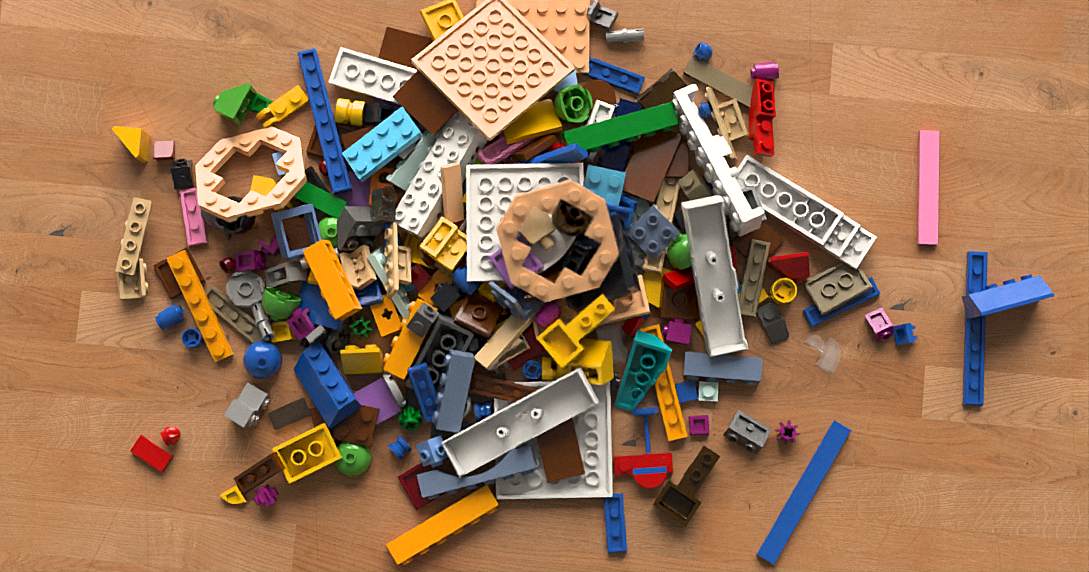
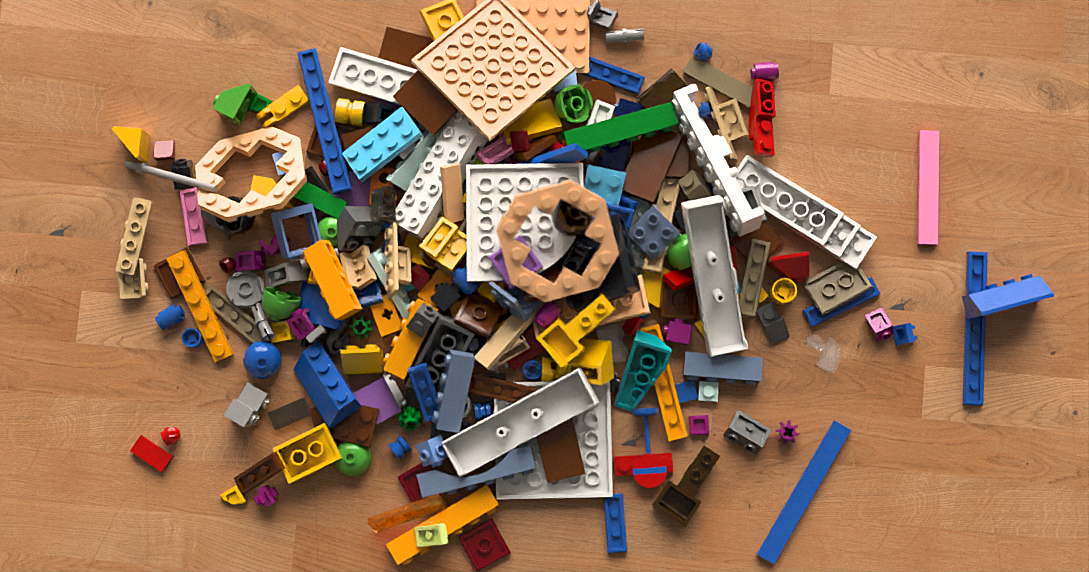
tan torso [519,206,555,251] -> none
none -> light grey bar [125,160,218,193]
none -> clear orange tile [367,494,447,533]
none -> yellowish green slope [414,523,448,547]
none -> dark red tile [458,519,511,571]
none -> dark red slope [510,129,530,151]

